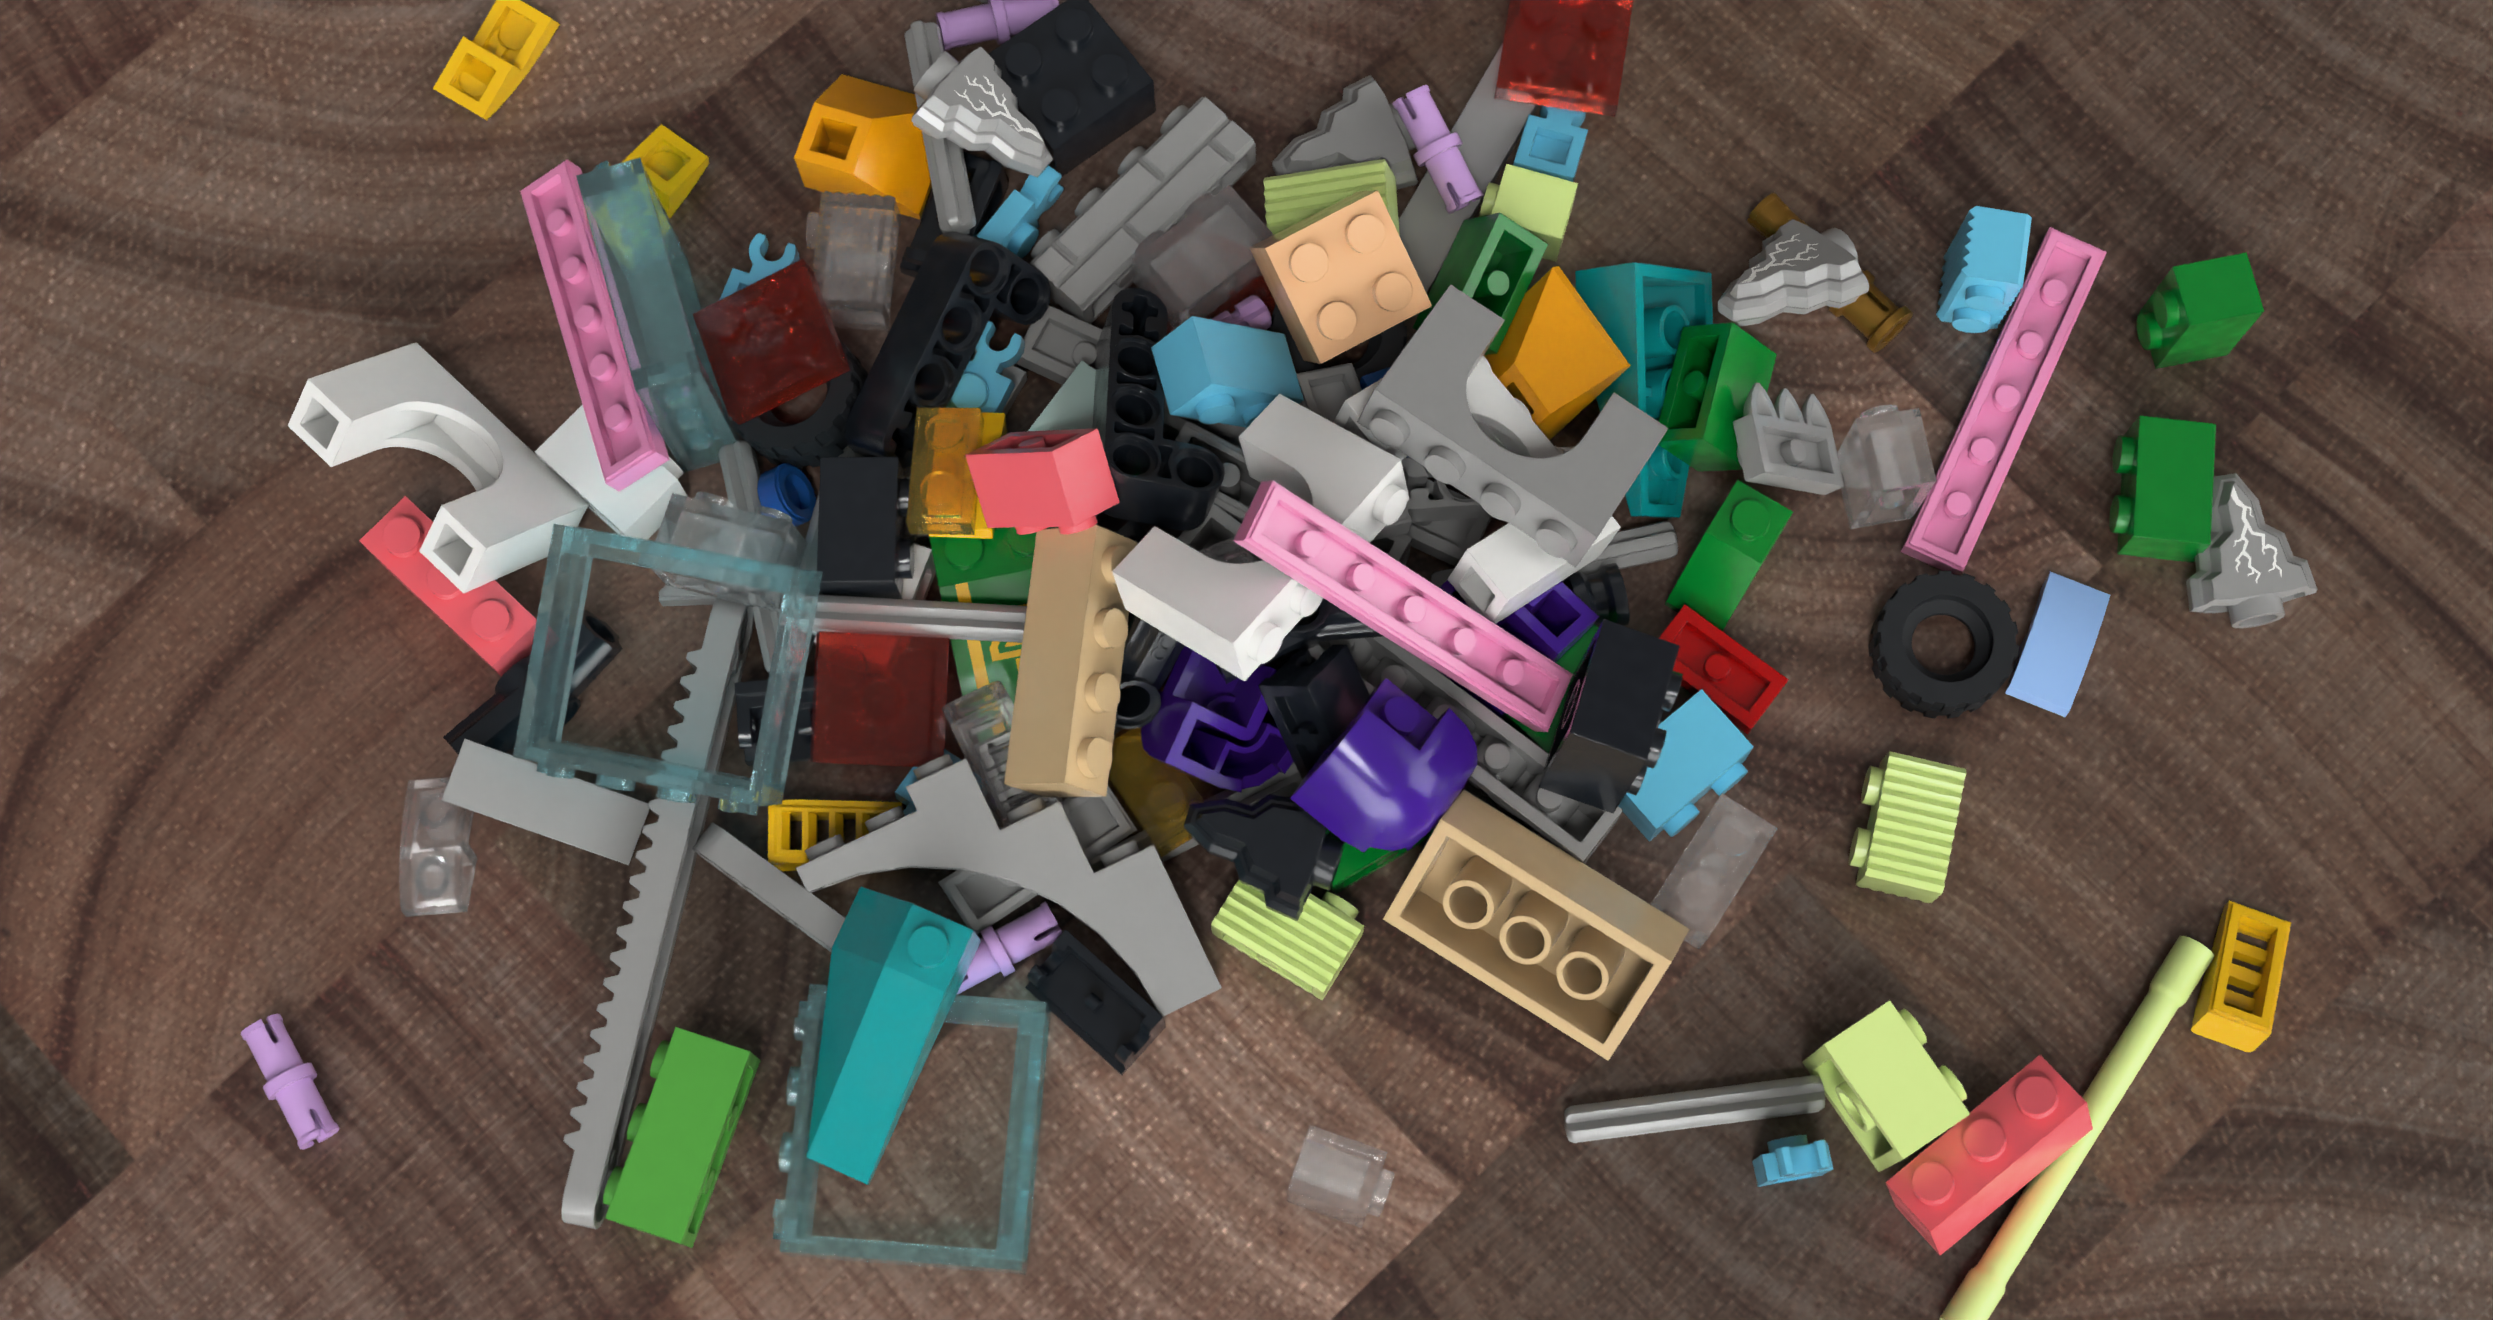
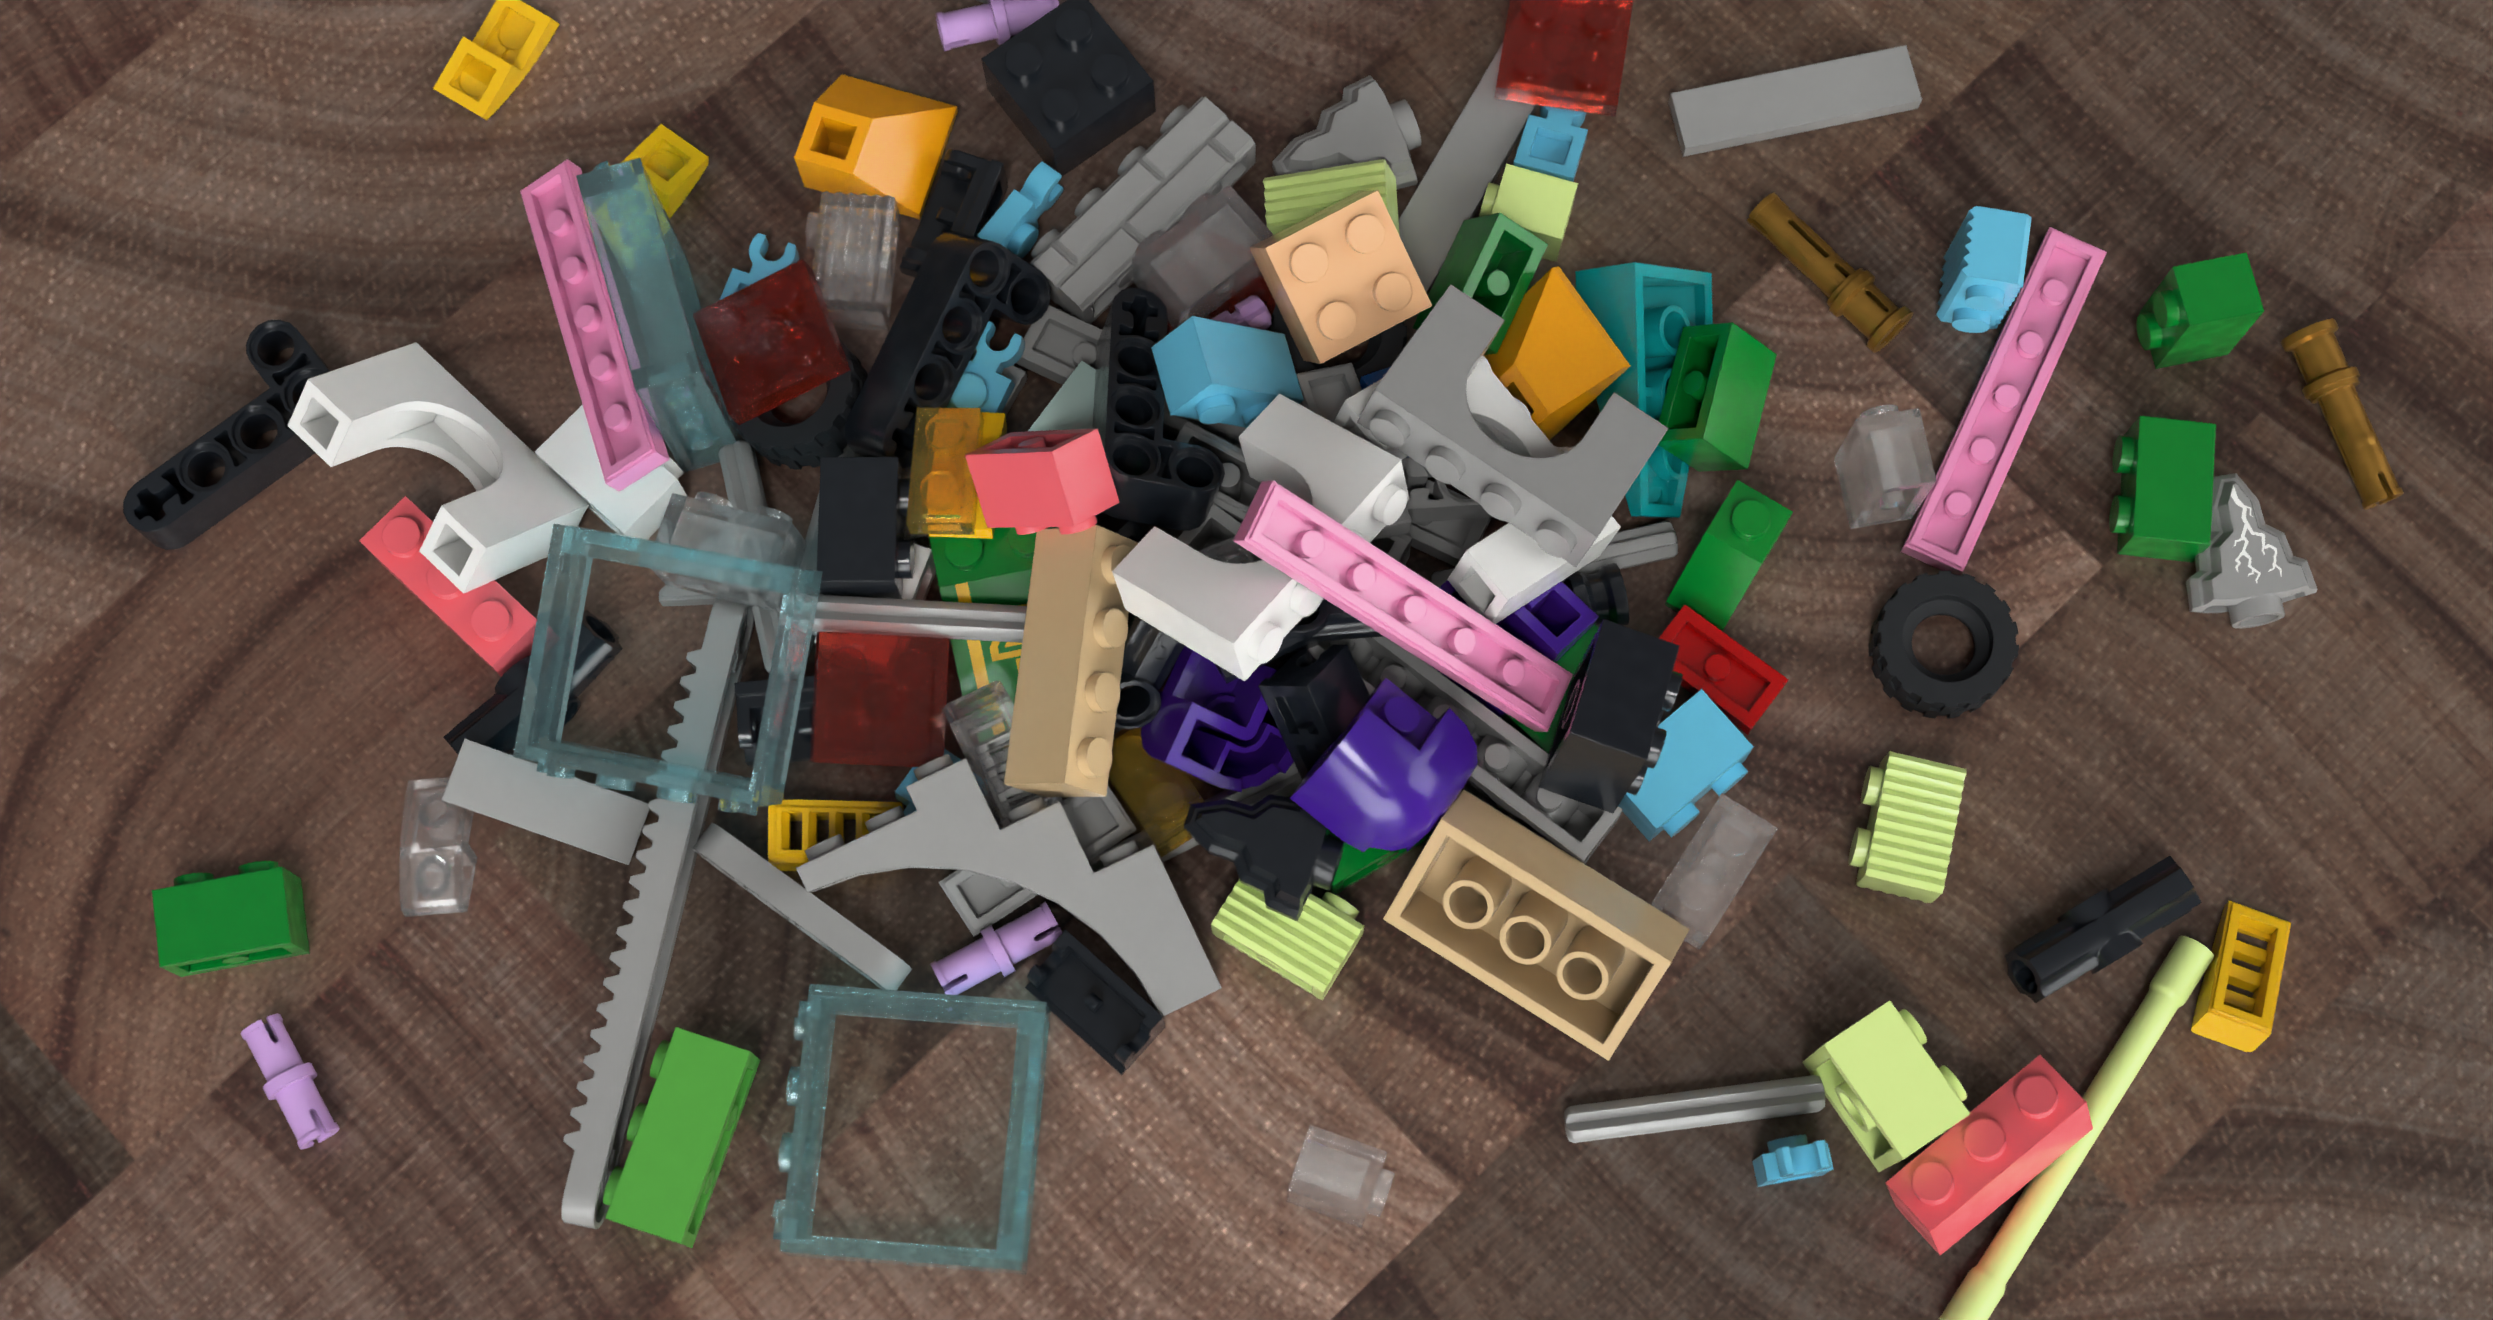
blue tile [757,463,816,530] -> none
teal wedge [807,886,981,1185] -> none
light grey axle [904,20,976,235] -> none
light grey rock [911,46,1053,177] -> none
lavender pin [1392,85,1484,214] -> none
light grey rock [1718,219,1869,327] -> none
light grey plate [1733,382,1844,495] -> none
light blue slope [2005,571,2110,718] -> none
none -> black beam [123,320,330,550]
none -> green brick [152,861,310,977]
none -> light grey tile [1668,45,1922,157]
none -> black piece [2005,856,2202,1003]
none -> pearl gold pin [2281,318,2404,510]

